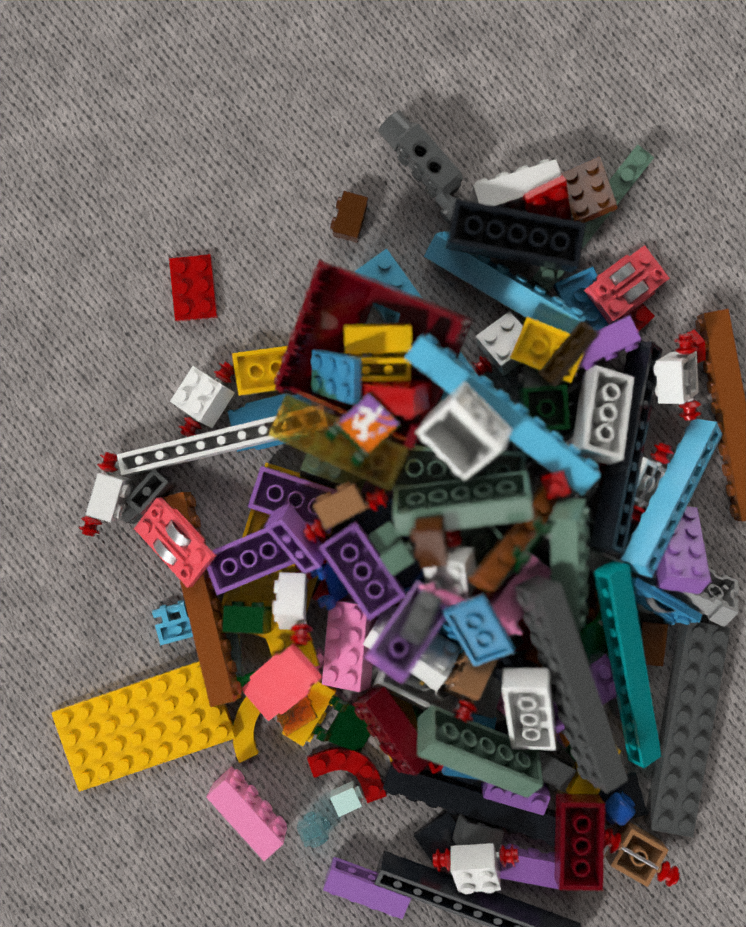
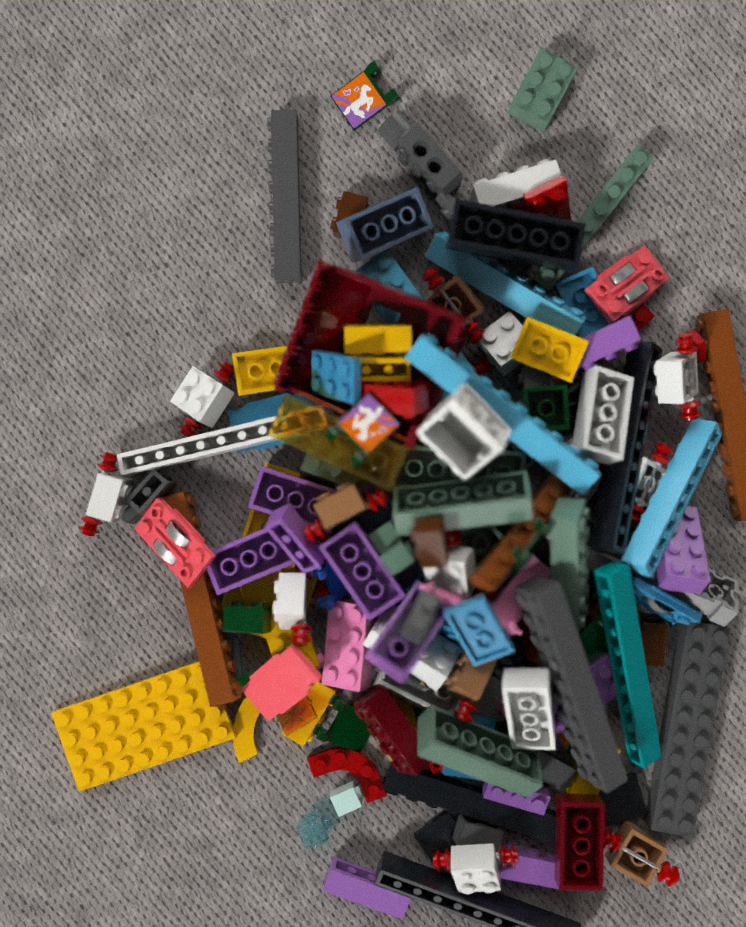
medium azure plate [152,600,193,646] -> none
red plate [169,254,218,322] -> none
bright pink brick [206,766,287,861] -> none
dark brown plate [538,320,599,387] -> none
red plate [541,471,571,499] -> none
reddish brown plate [561,156,618,223] -> none
blue head [605,792,635,826] -> none
none -> dark grey brick [267,110,302,284]
none -> flag [330,60,400,131]
none -> sand blue brick [336,187,434,263]
none -> medium nougat brick [421,267,485,345]
none -> sand green brick [507,48,578,132]

